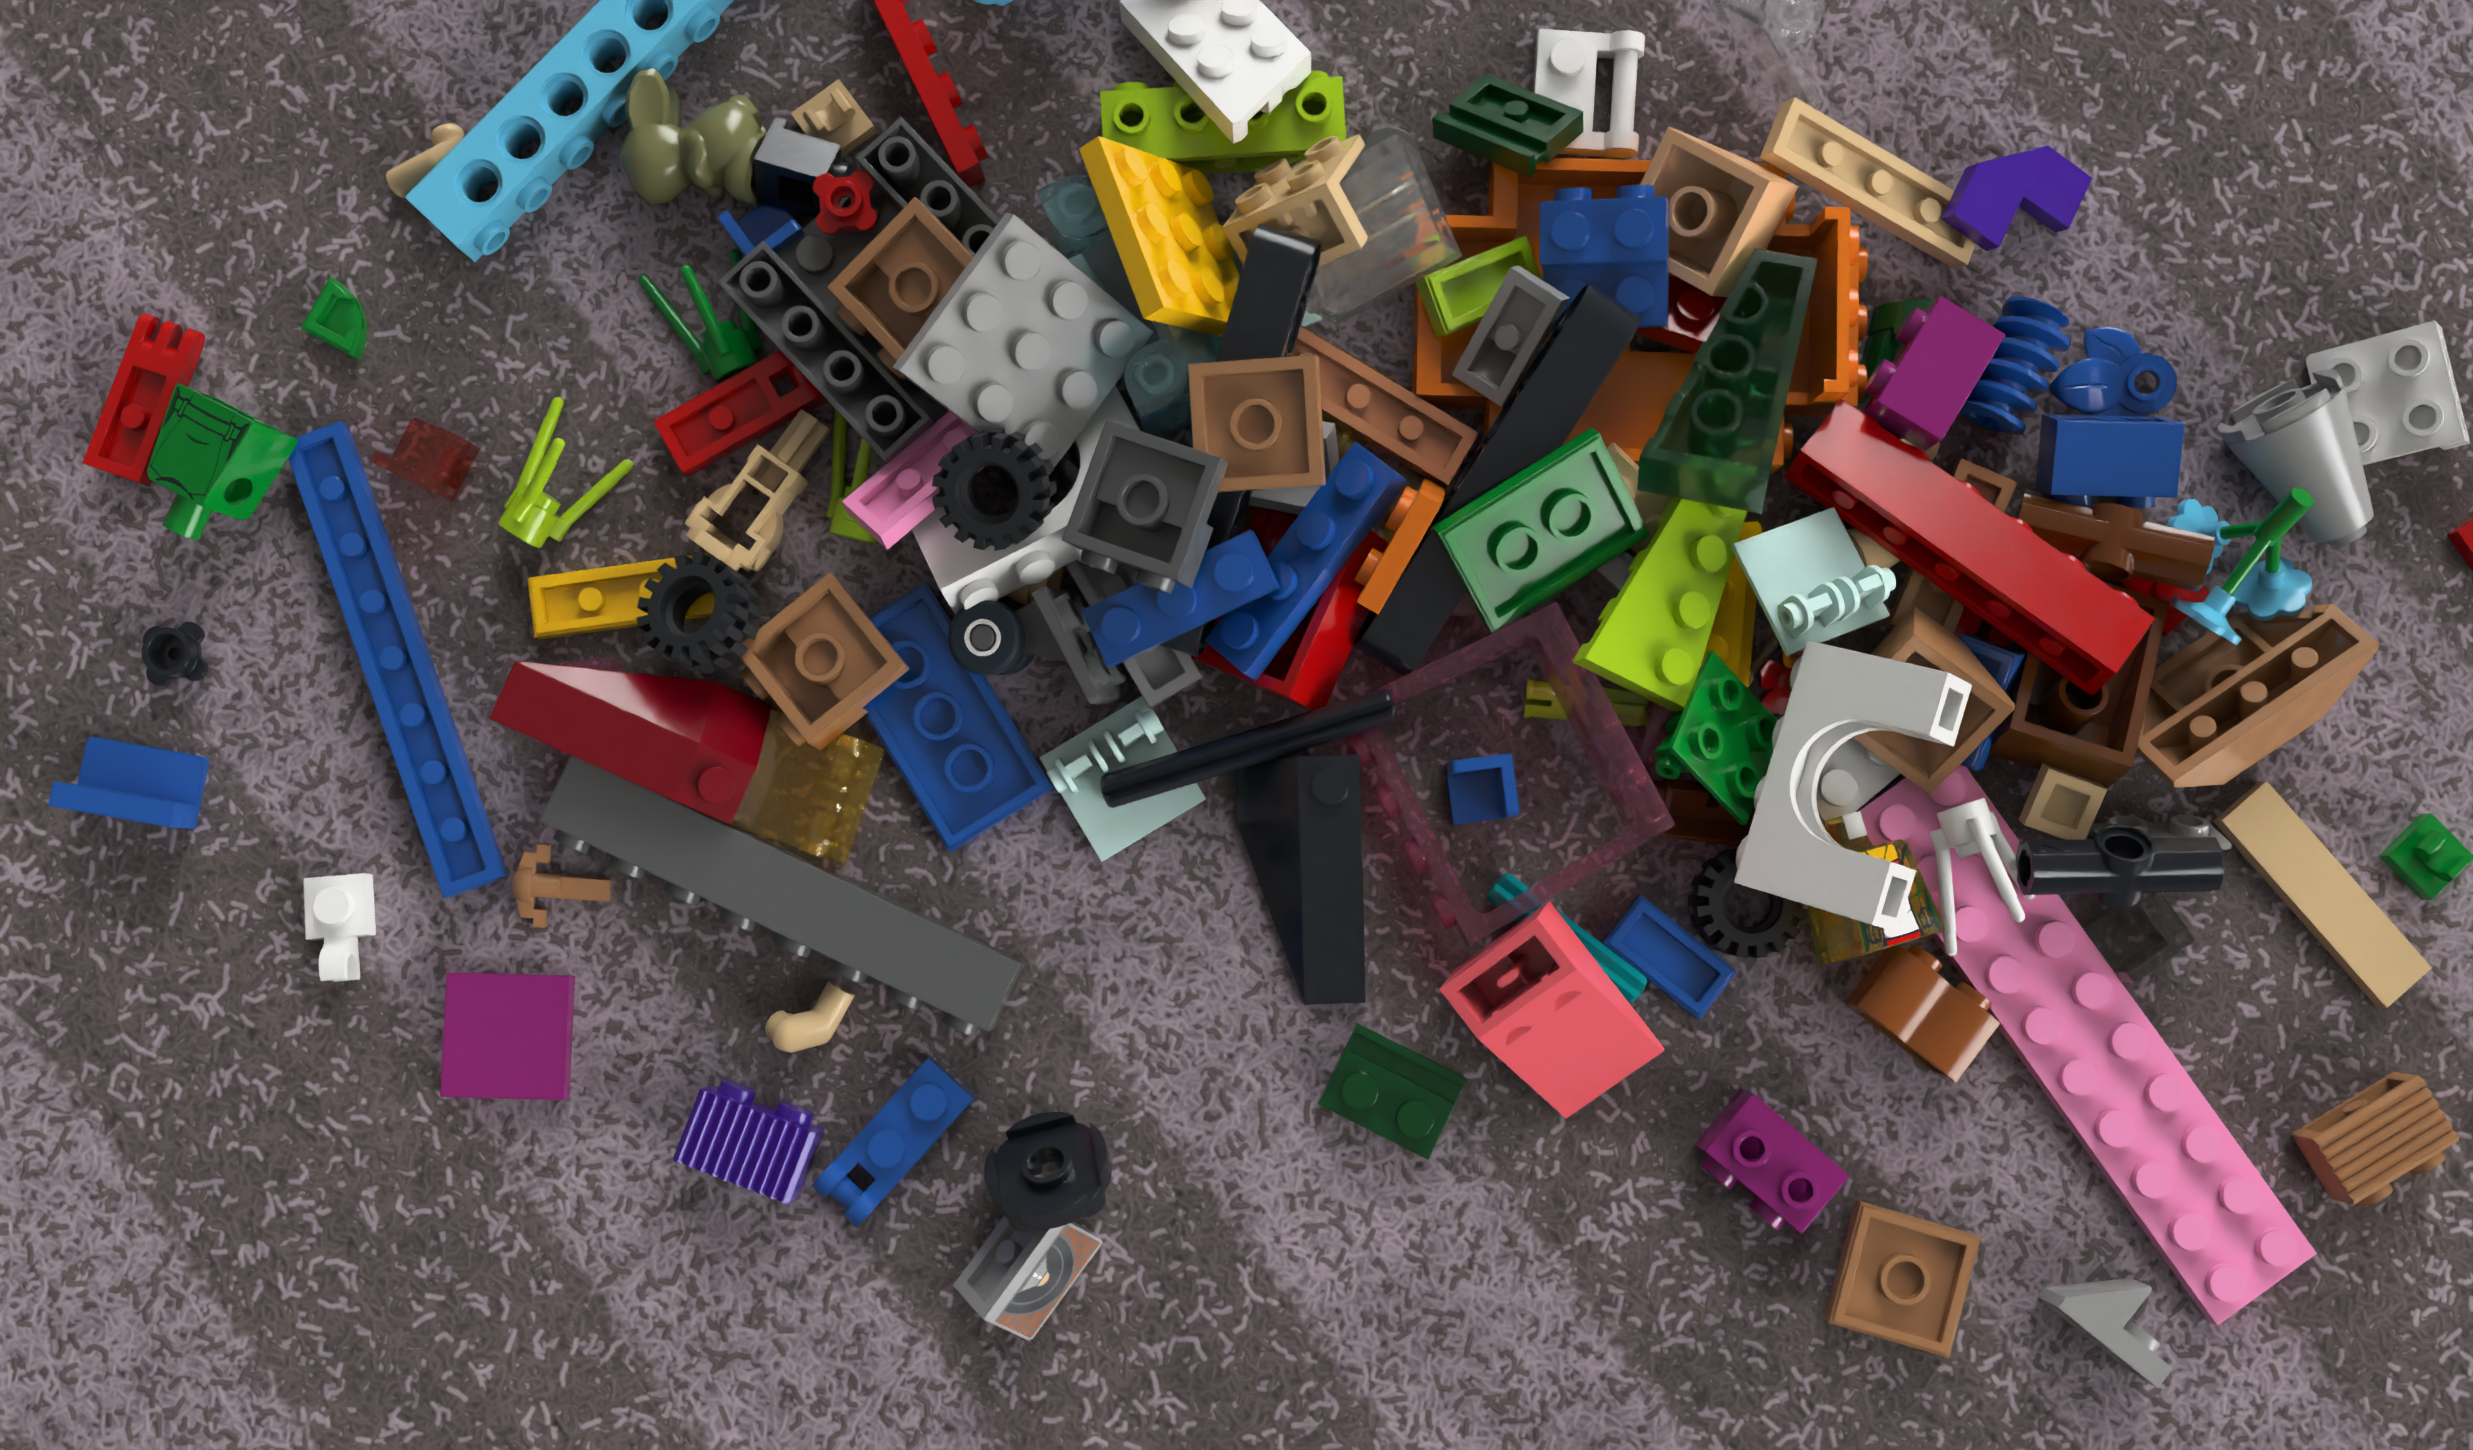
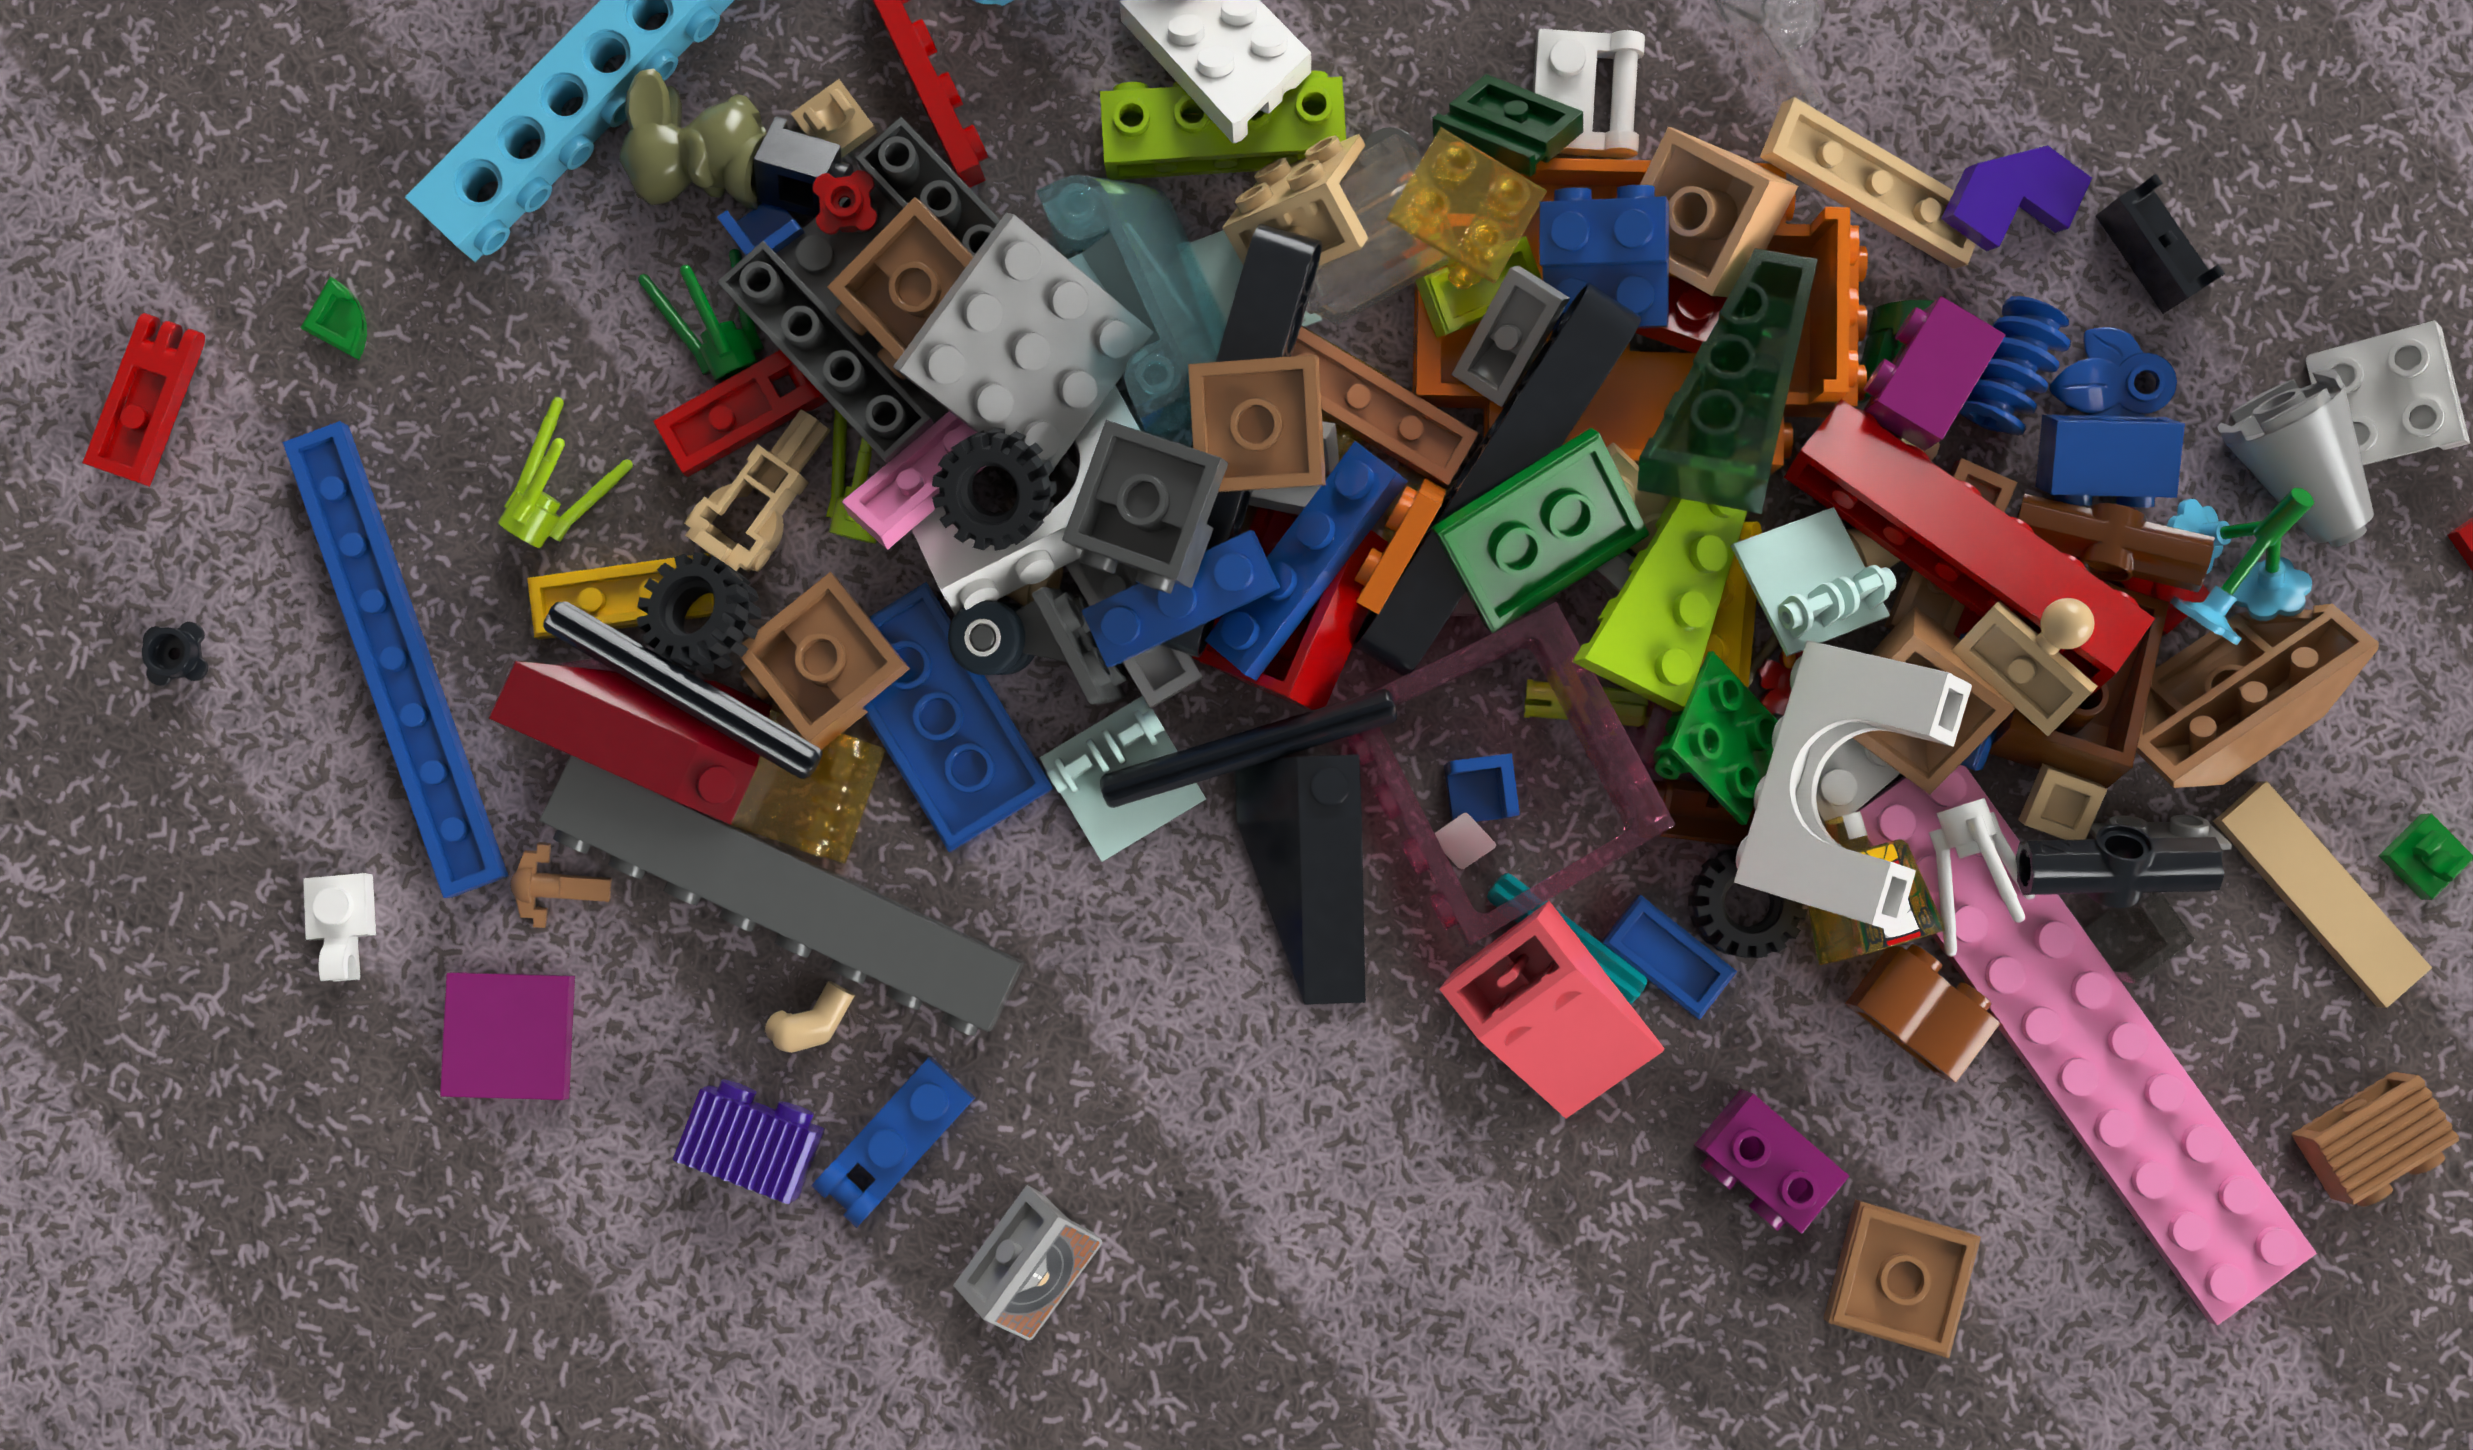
blue panel [48,737,209,829] -> none
green torso [147,383,298,541] -> none
clear red panel [370,418,480,502] -> none
tan arm [386,123,464,198] -> none
black plate [984,1112,1112,1233] -> none
yellow plate [1079,136,1240,337] -> none
dark green plate [1317,1023,1468,1160] -> none
light grey slope [2038,1278,2173,1388] -> none
none -> black axle [543,601,822,779]
none -> clear yellow hinge [1386,127,1547,289]
none -> white sticker [1431,813,1496,869]
none -> tan plate [1951,598,2098,736]
none -> black hinge [2096,174,2225,314]

